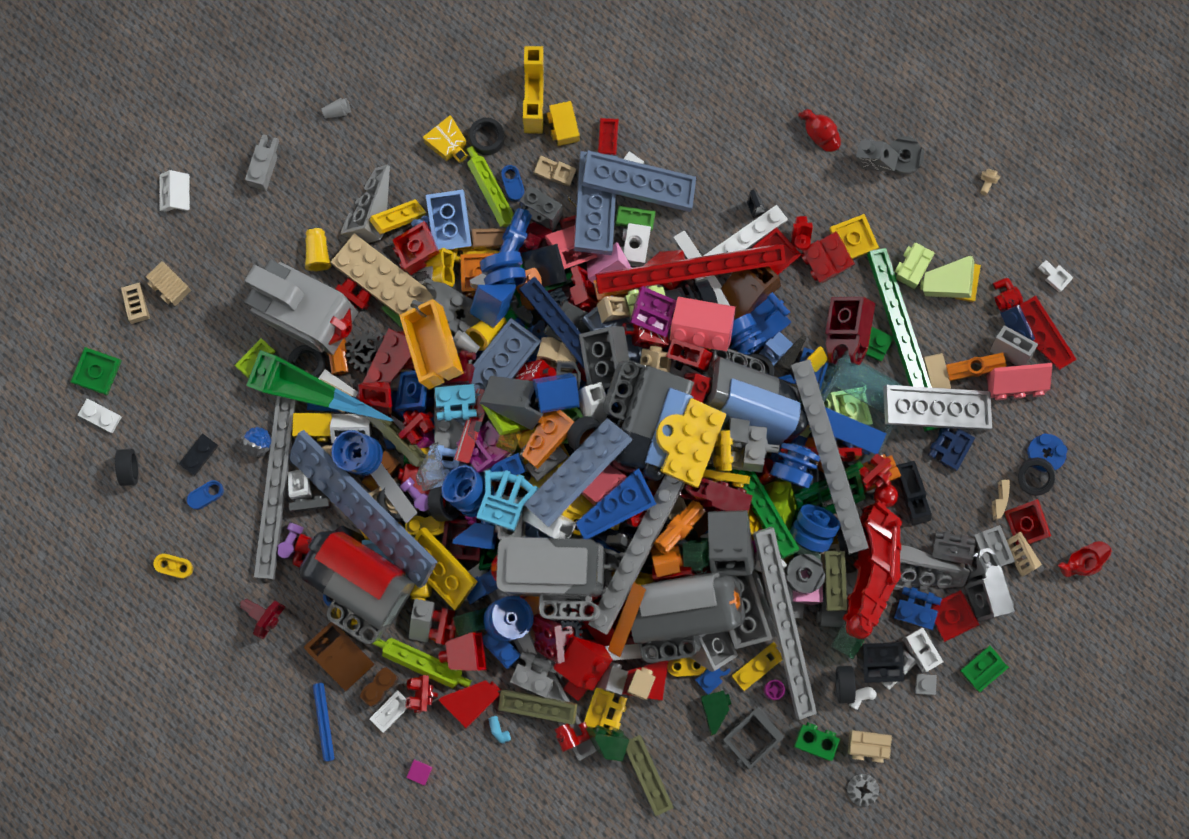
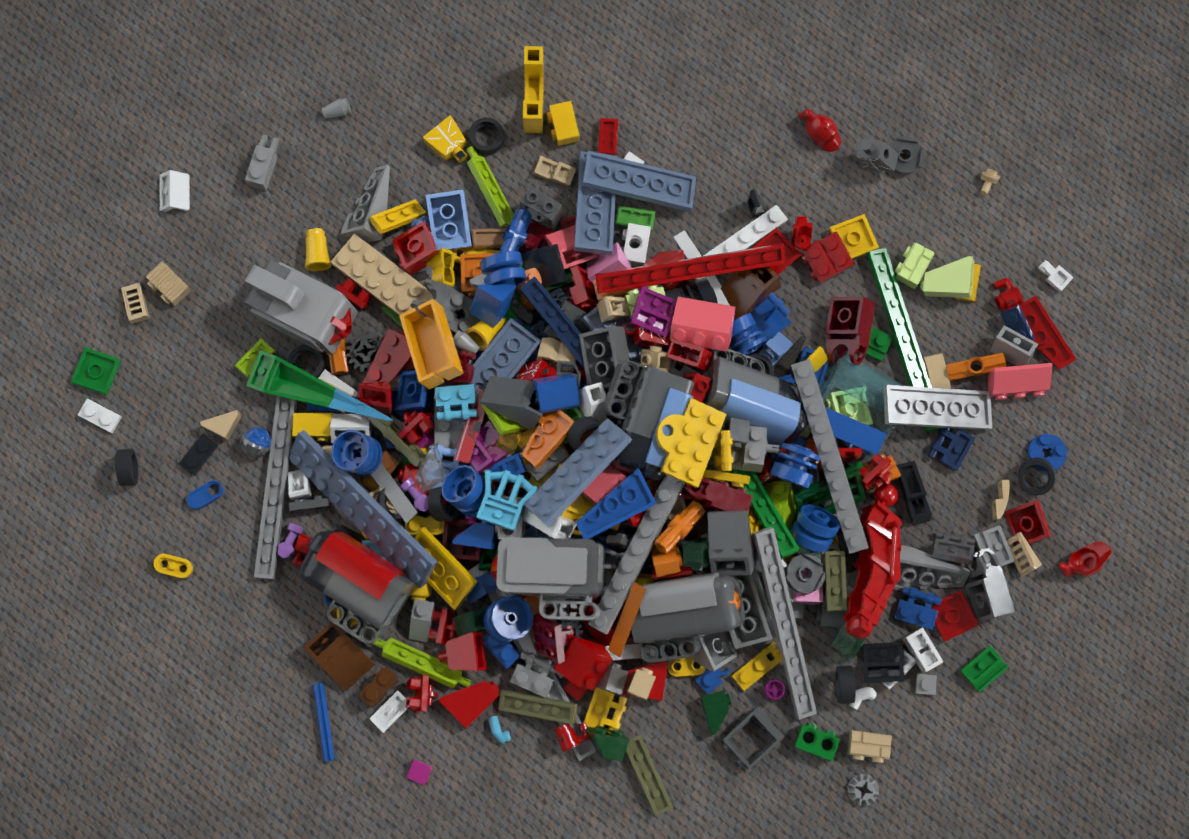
dark red piece [240,598,285,640] -> none
blue piece [501,165,525,202] -> none
none -> tan slope [200,410,241,440]

